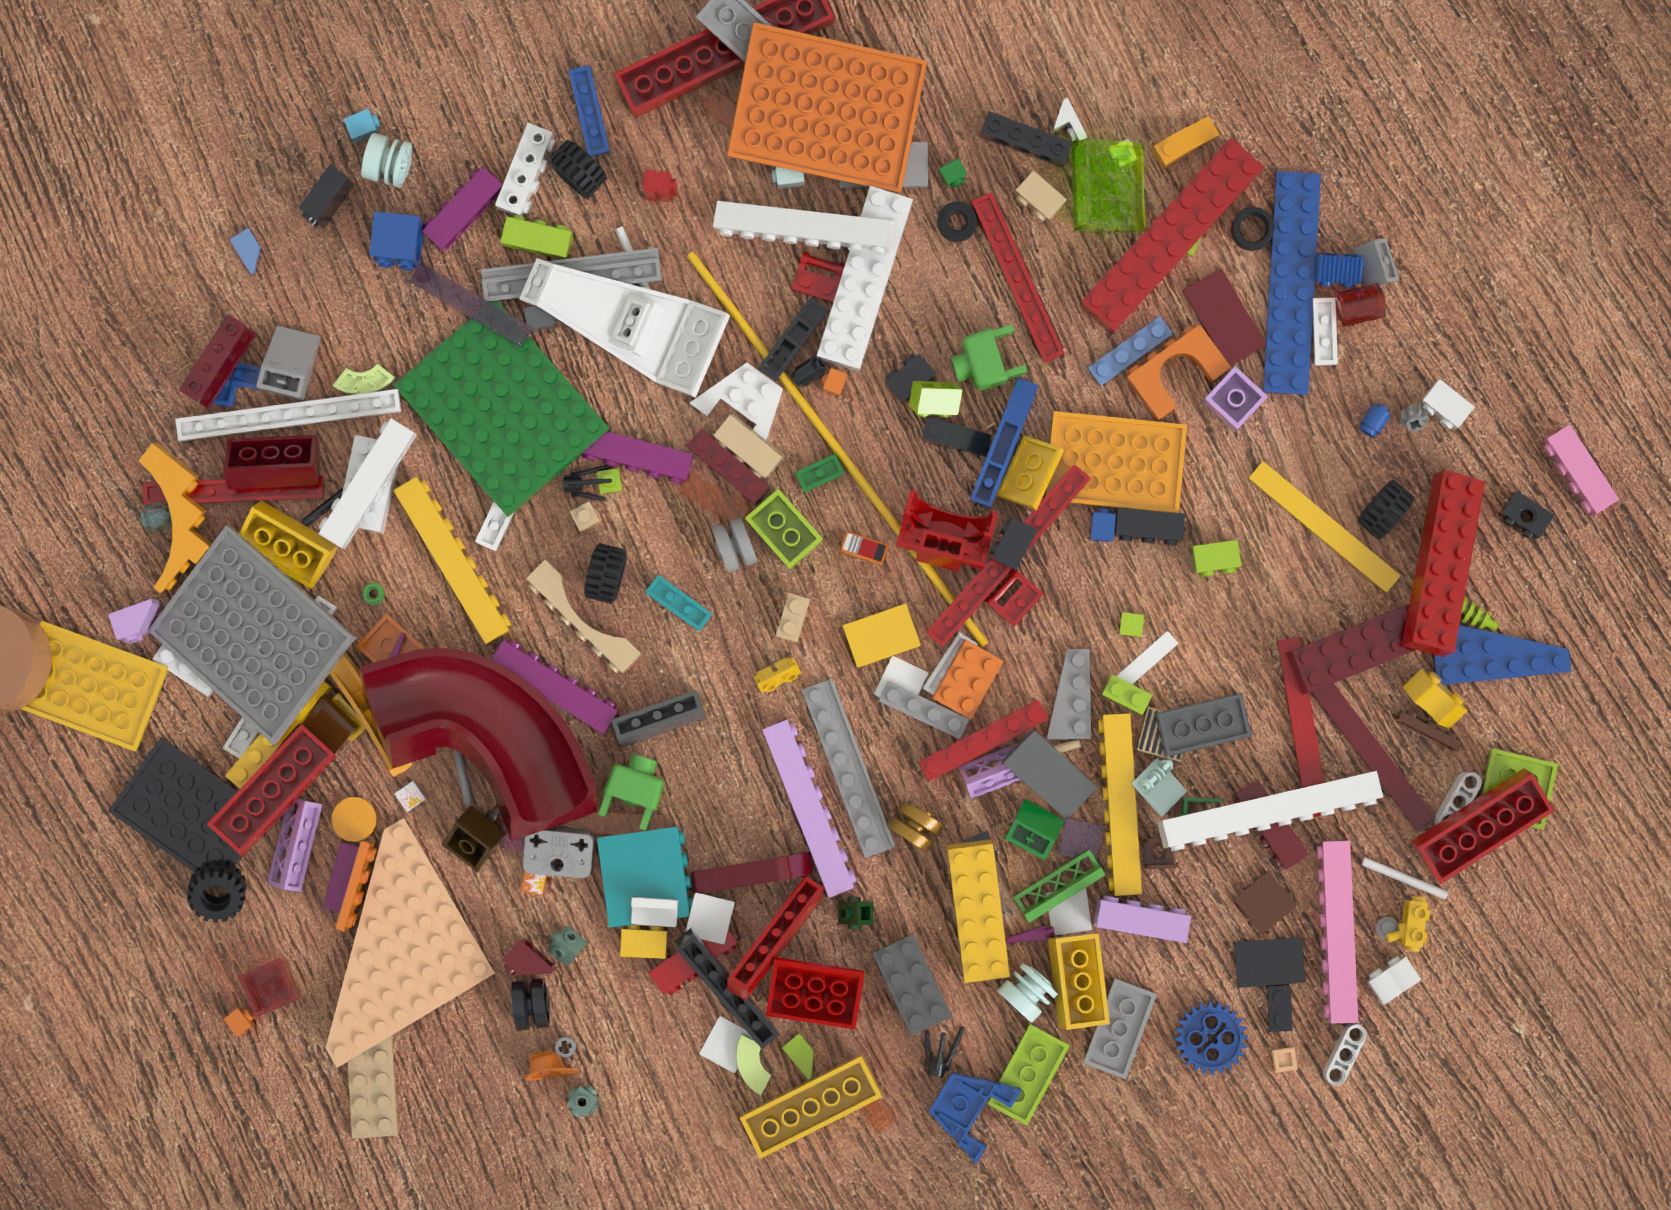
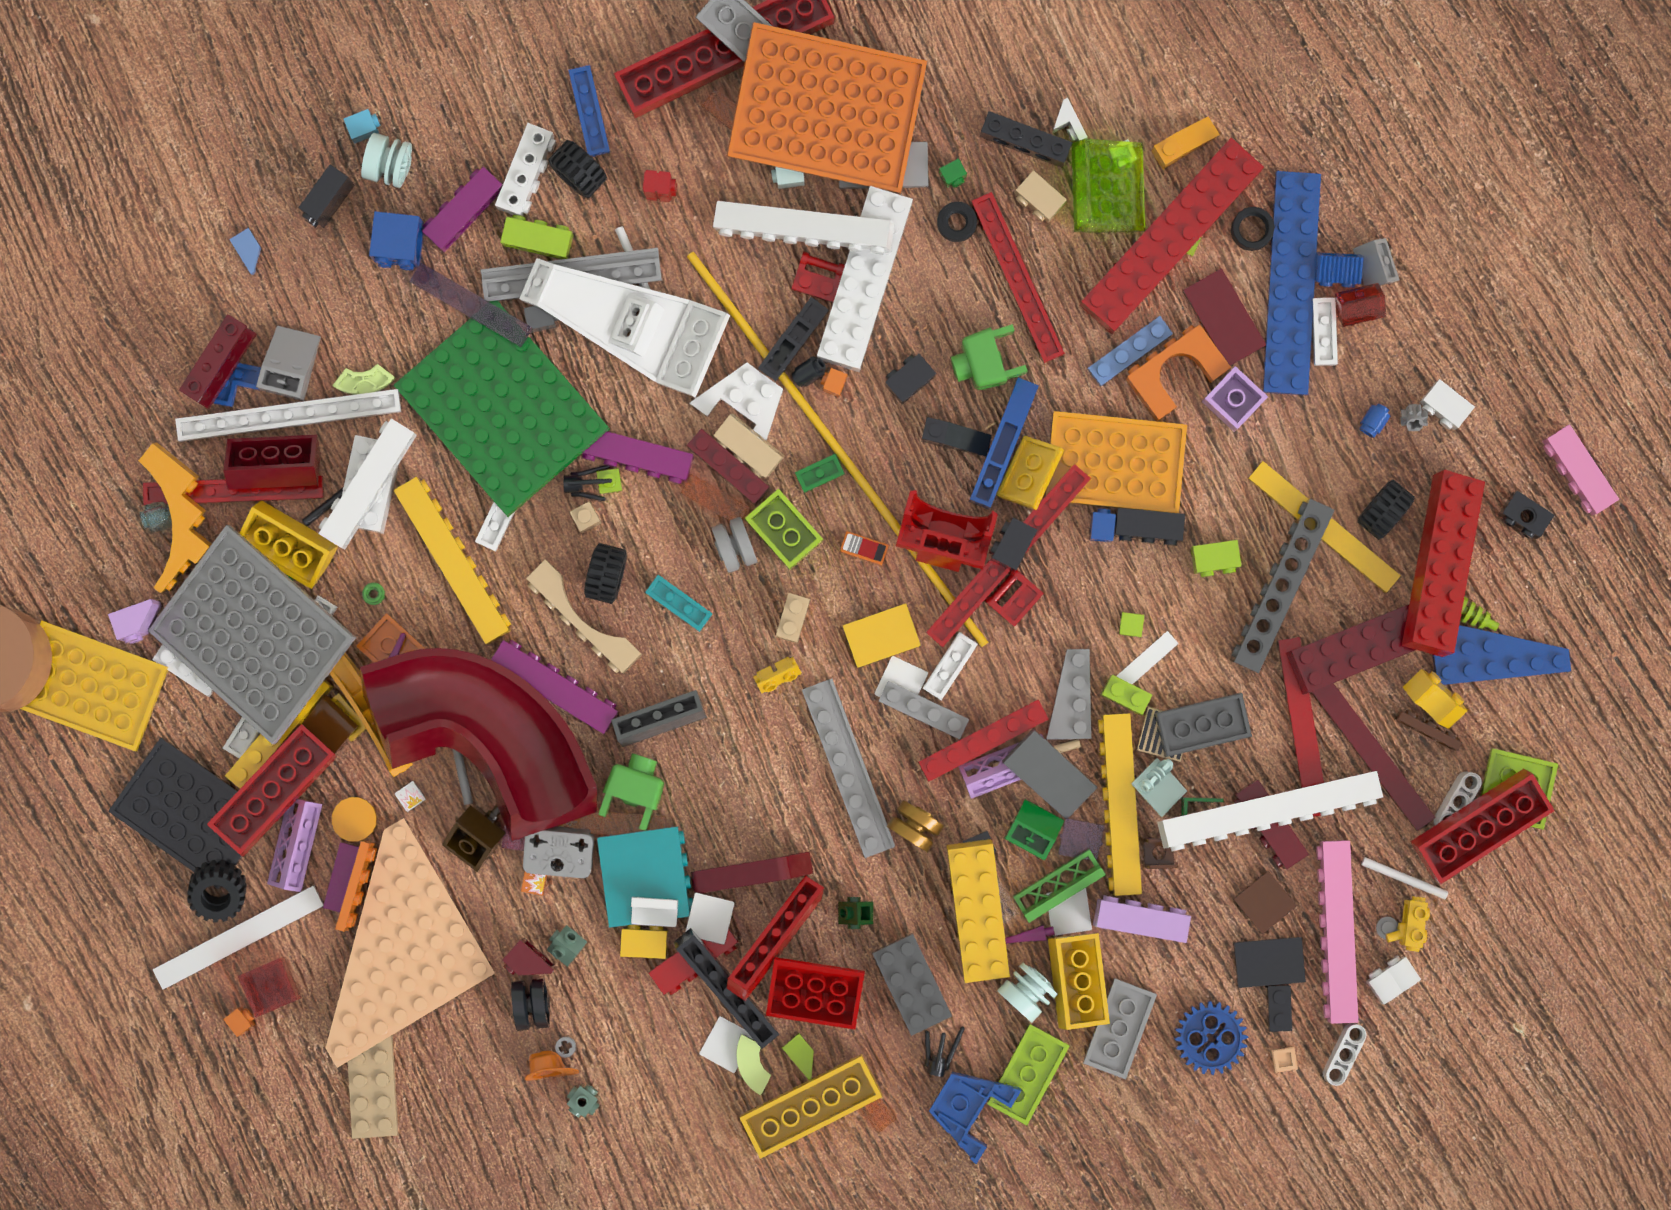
lavender brick [762,720,857,898] -> none
brick [909,381,962,417] -> none
orange plate [931,639,1004,720] -> none
none -> white tile [153,885,324,990]
none -> dark grey brick [1231,499,1335,673]

